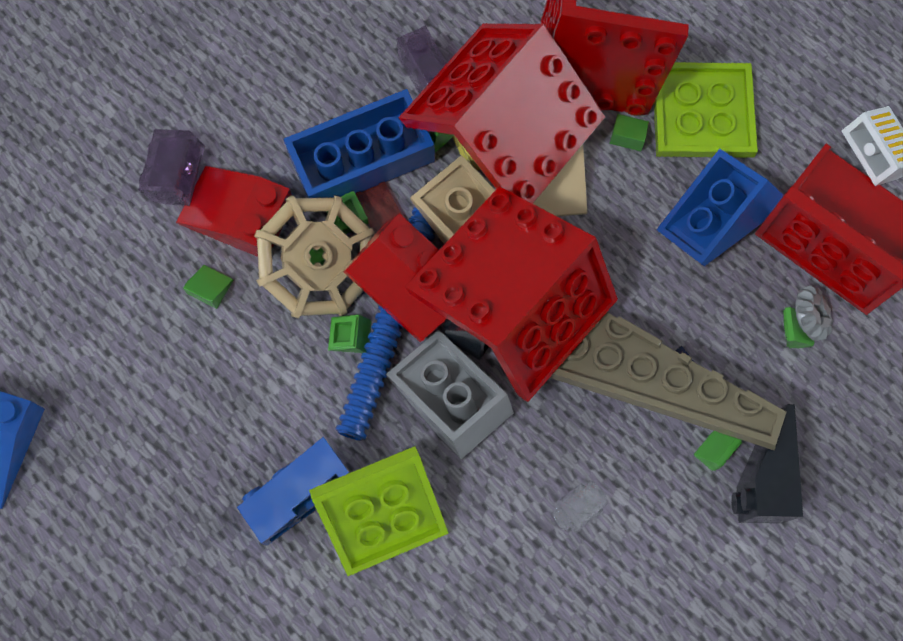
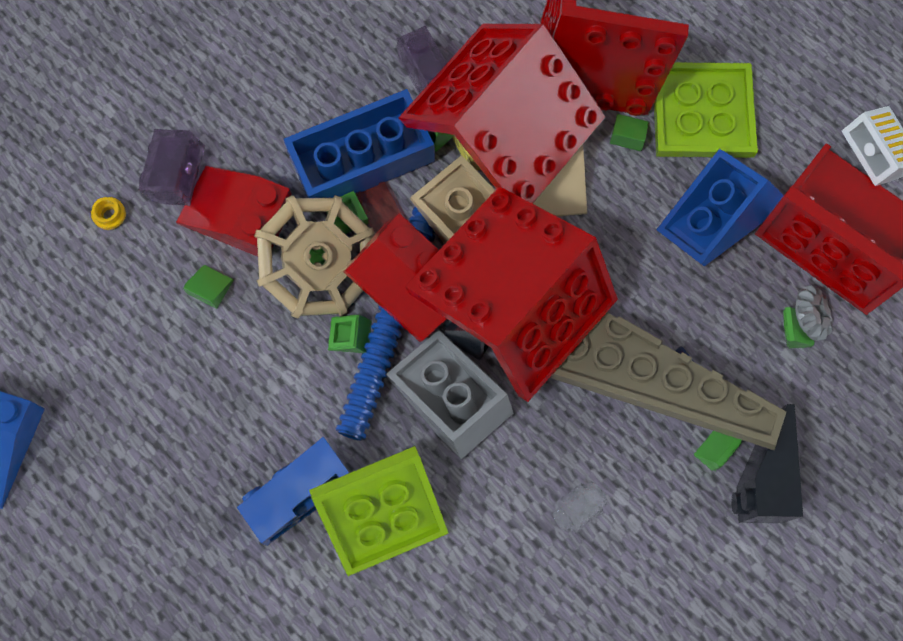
none -> yellow plate [91,197,126,230]

